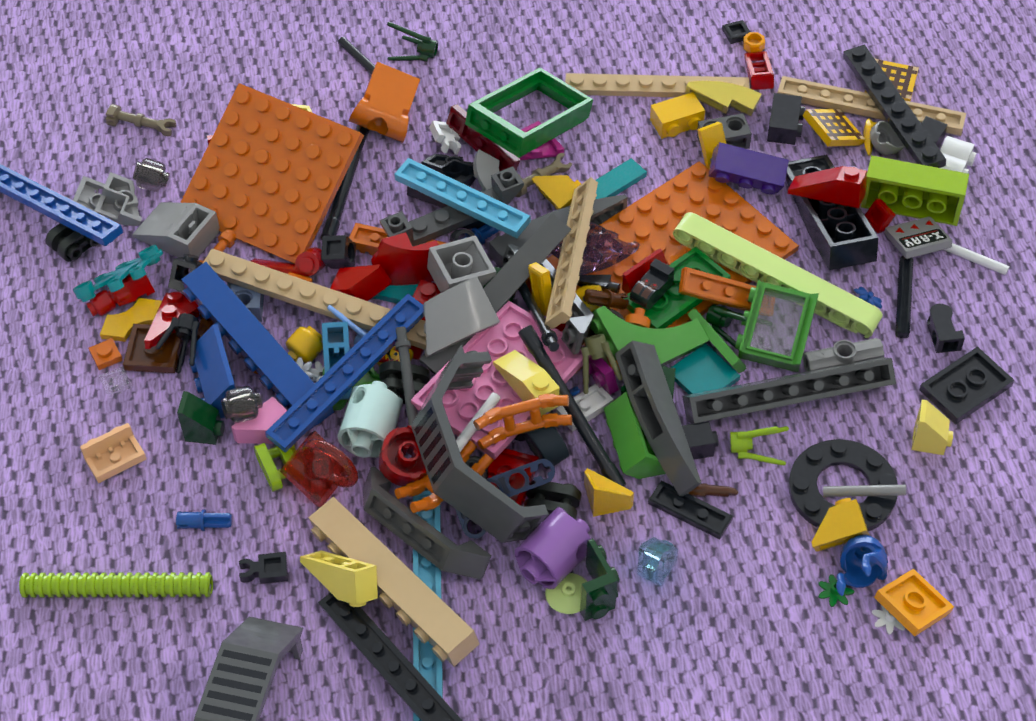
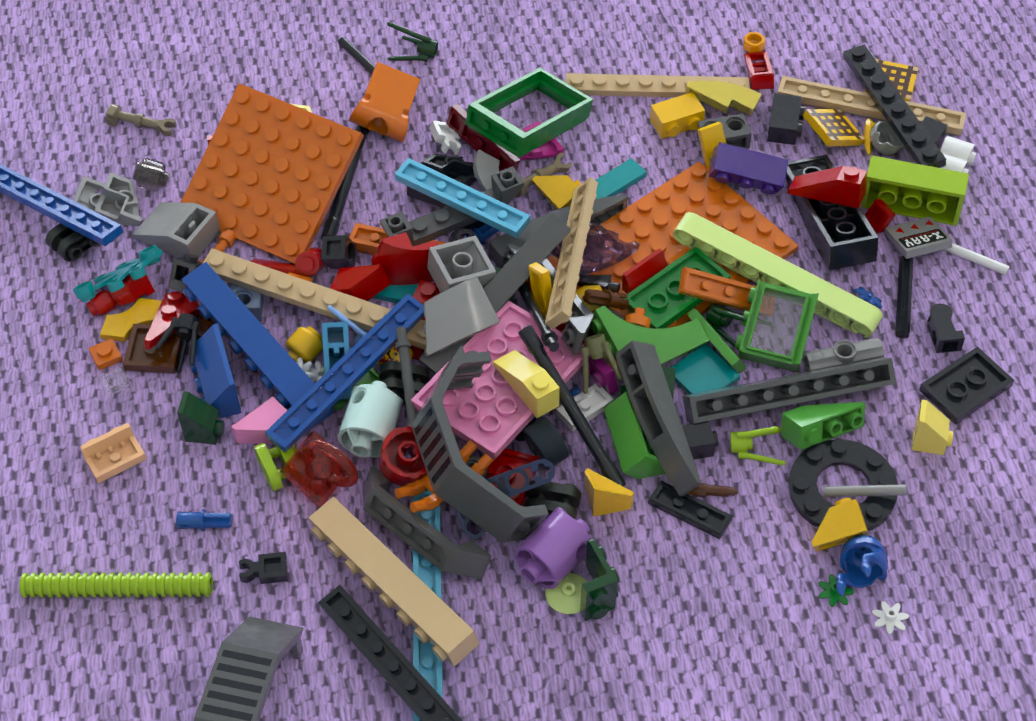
clear smoke head [221,386,263,423] -> none
light yellow slope [300,550,378,607] -> none
white bar [456,392,501,452] -> none
orange piece [473,394,572,450] -> none
black leg [629,258,675,310] -> none
clear light blue slope [637,537,678,587] -> none
black tile [722,20,750,44] -> none
light orange tile [874,569,954,637] -> none
none -> bright green slope [781,402,865,450]

